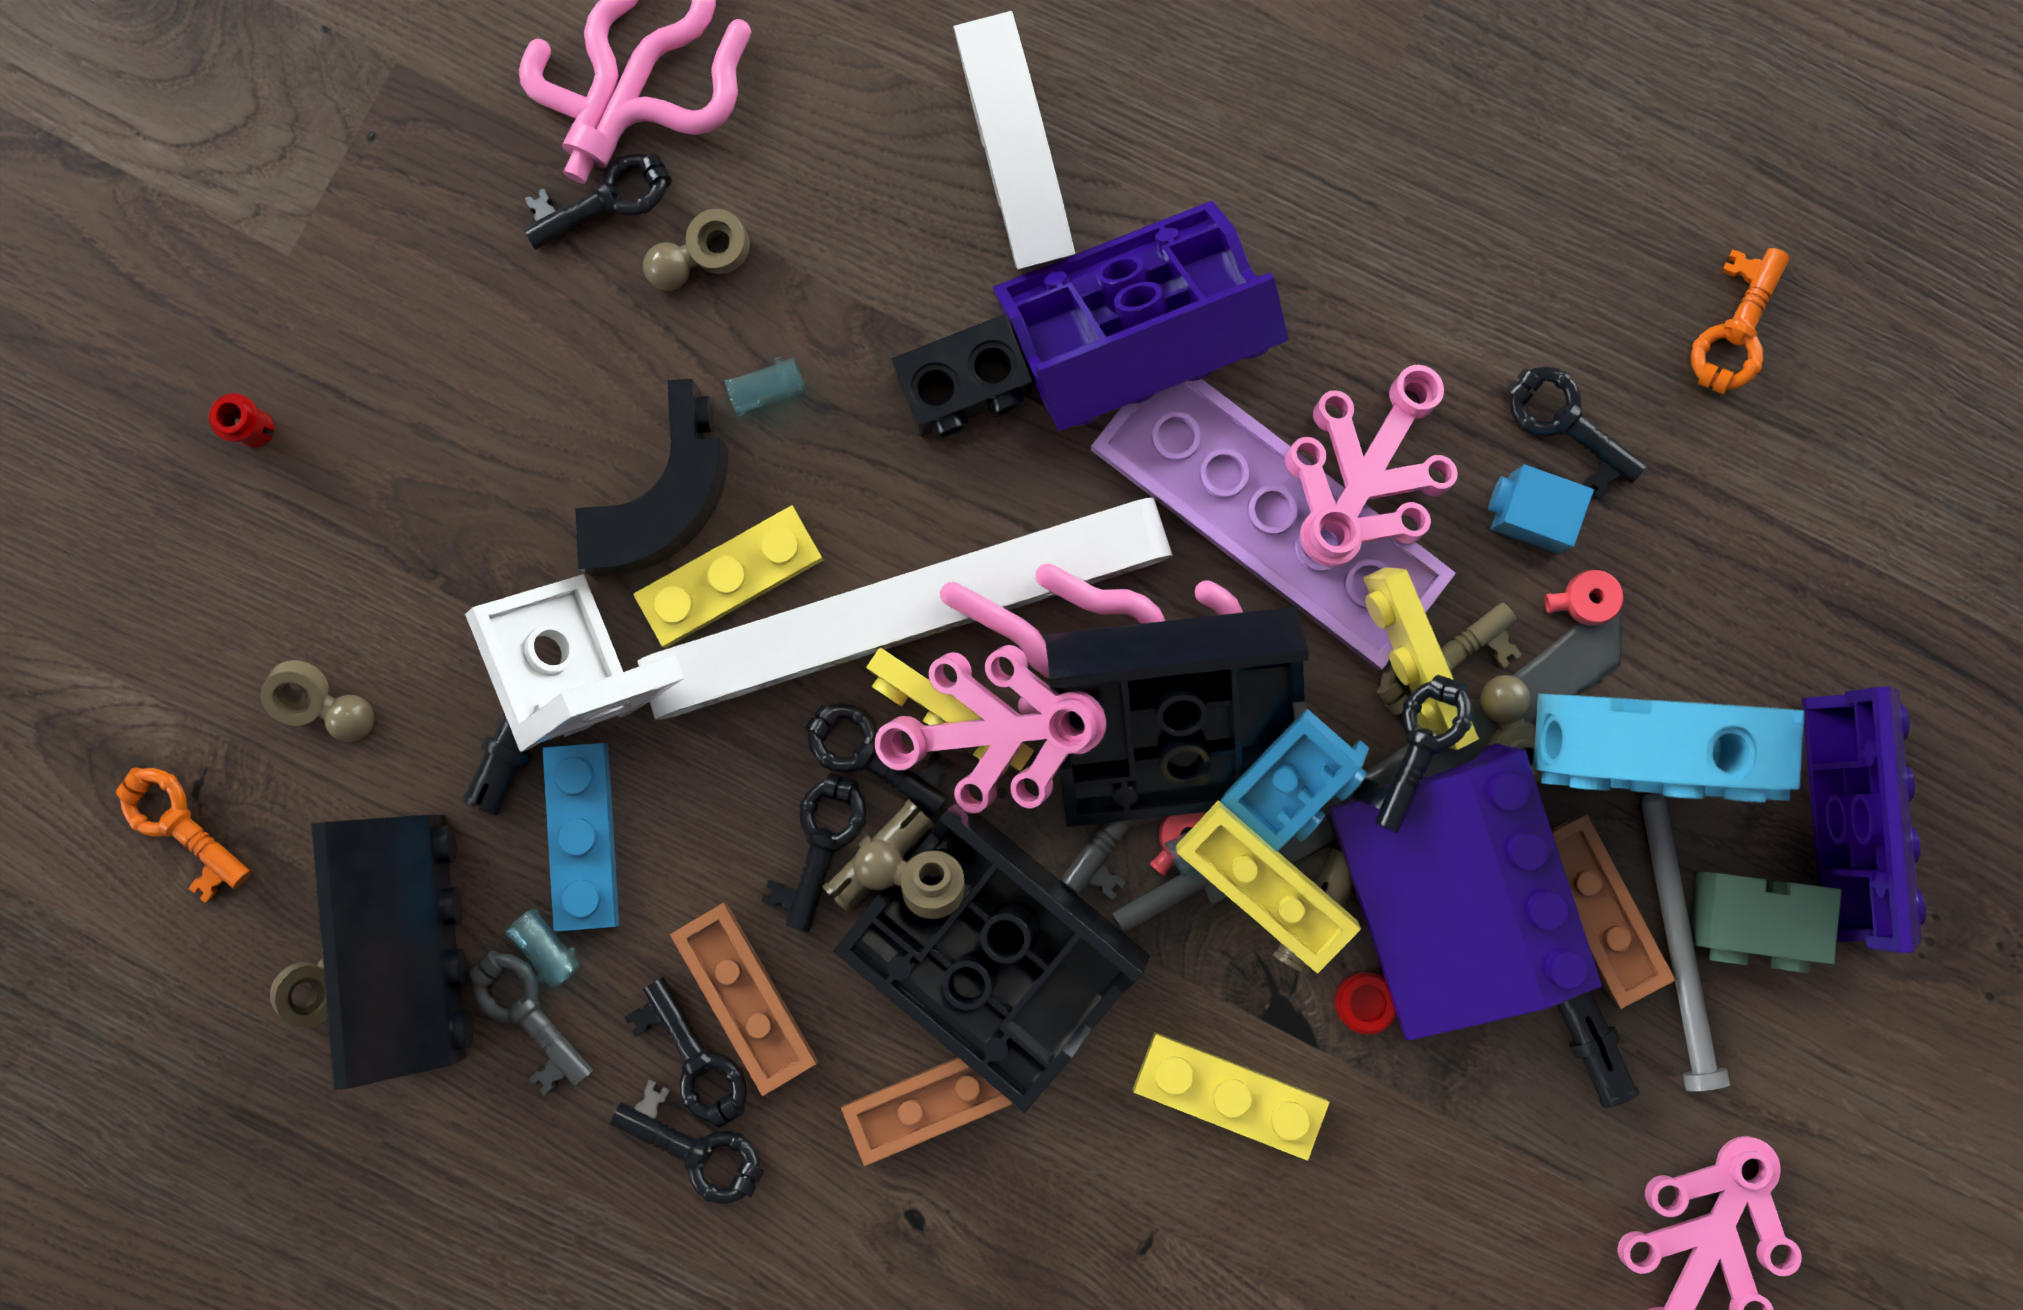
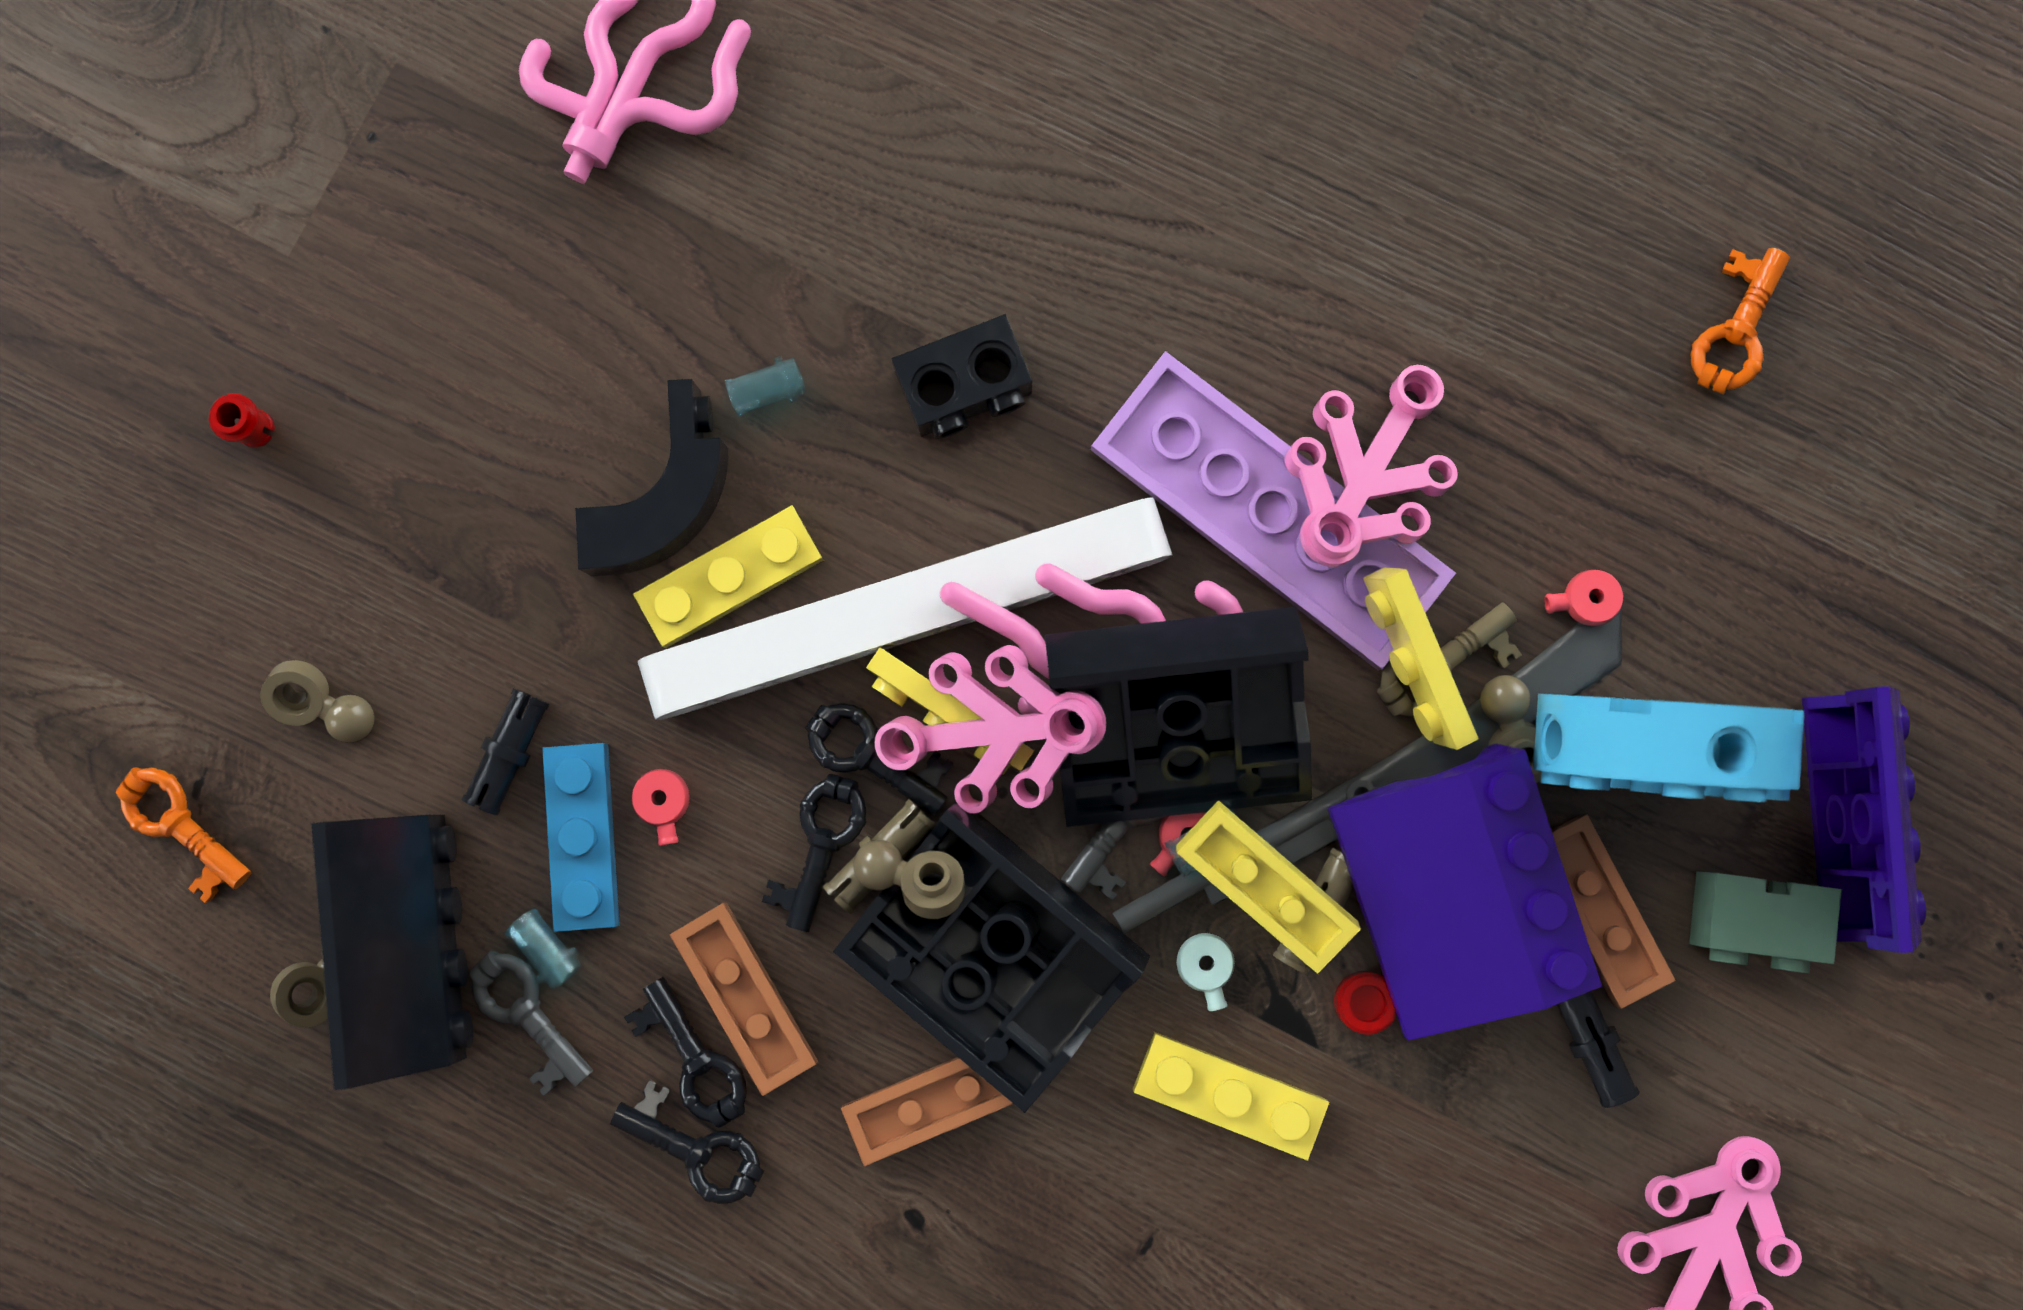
white bracket [465,574,685,752] -> none
black piece [524,154,672,250] -> none
dark tan plate [643,209,750,291] -> none
white slope [953,11,1075,269] -> none
dark purple piece [992,201,1289,431] -> none
dark azure bracket [1220,709,1369,852] -> none
black piece [1352,675,1472,834] -> none
dark azure brick [1488,464,1594,554] -> none
black piece [1507,366,1647,499] -> none
light grey bar [1641,793,1730,1091] -> none
none -> coral piece [632,769,690,846]
none -> light aqua piece [1176,933,1235,1011]

